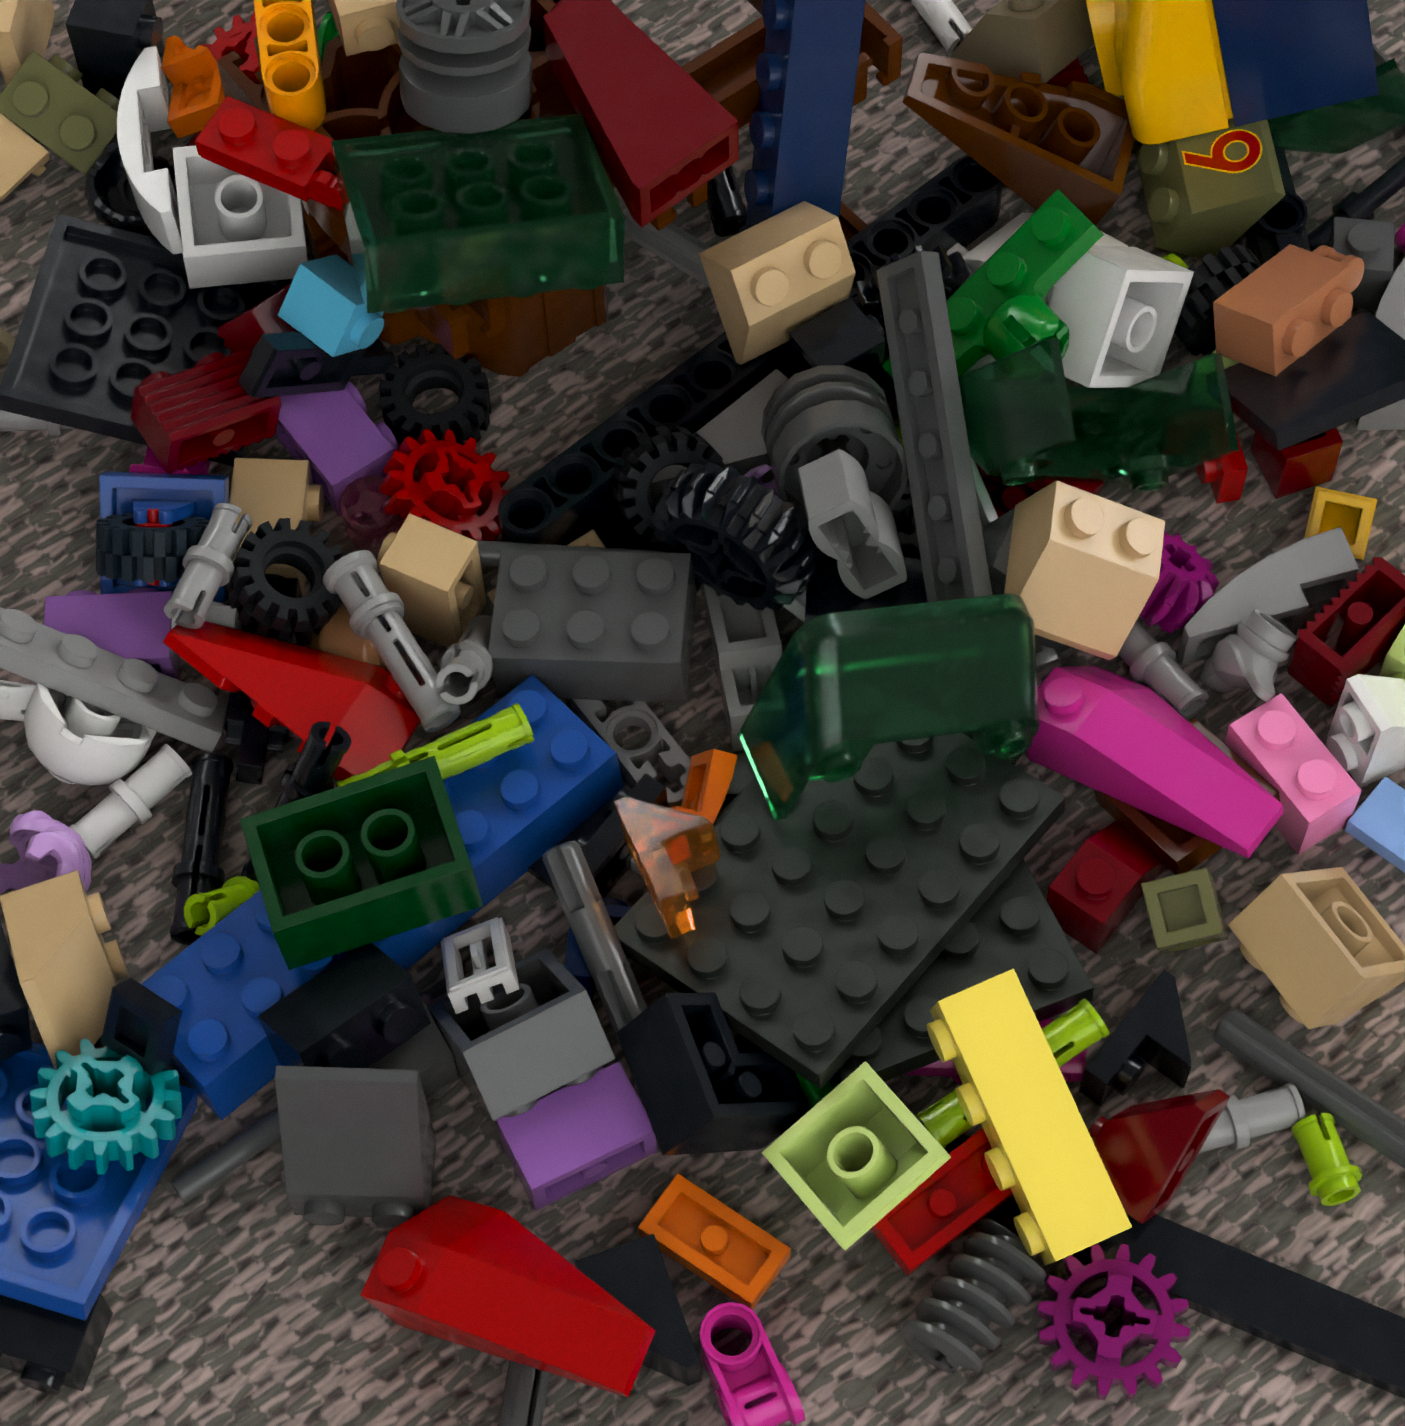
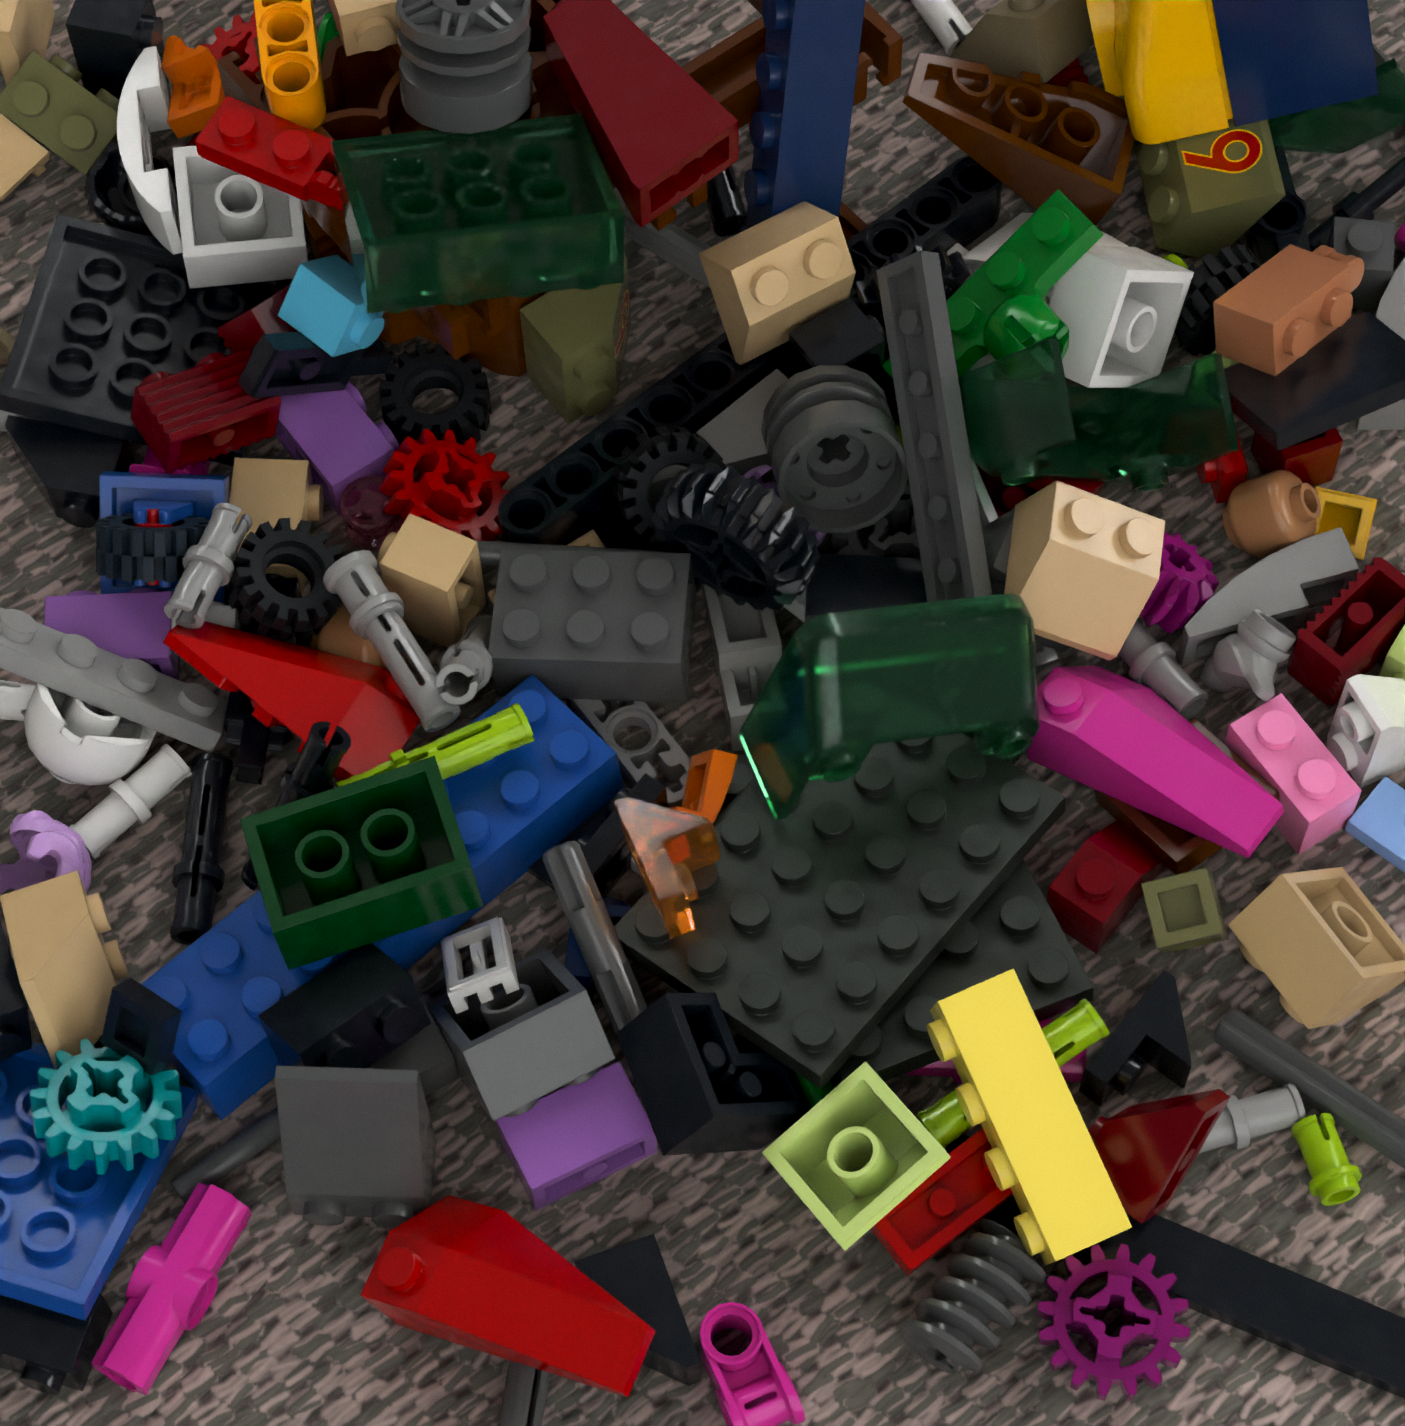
lime pin [184,876,260,936] -> none
orange plate [638,1173,791,1310] -> none
light grey brick [798,449,907,599] -> none
none -> black slope [5,415,135,528]
none -> dark pink piece [91,1182,252,1395]
none -> olive slope [519,249,631,424]
none -> medium nougat head [1223,470,1321,559]

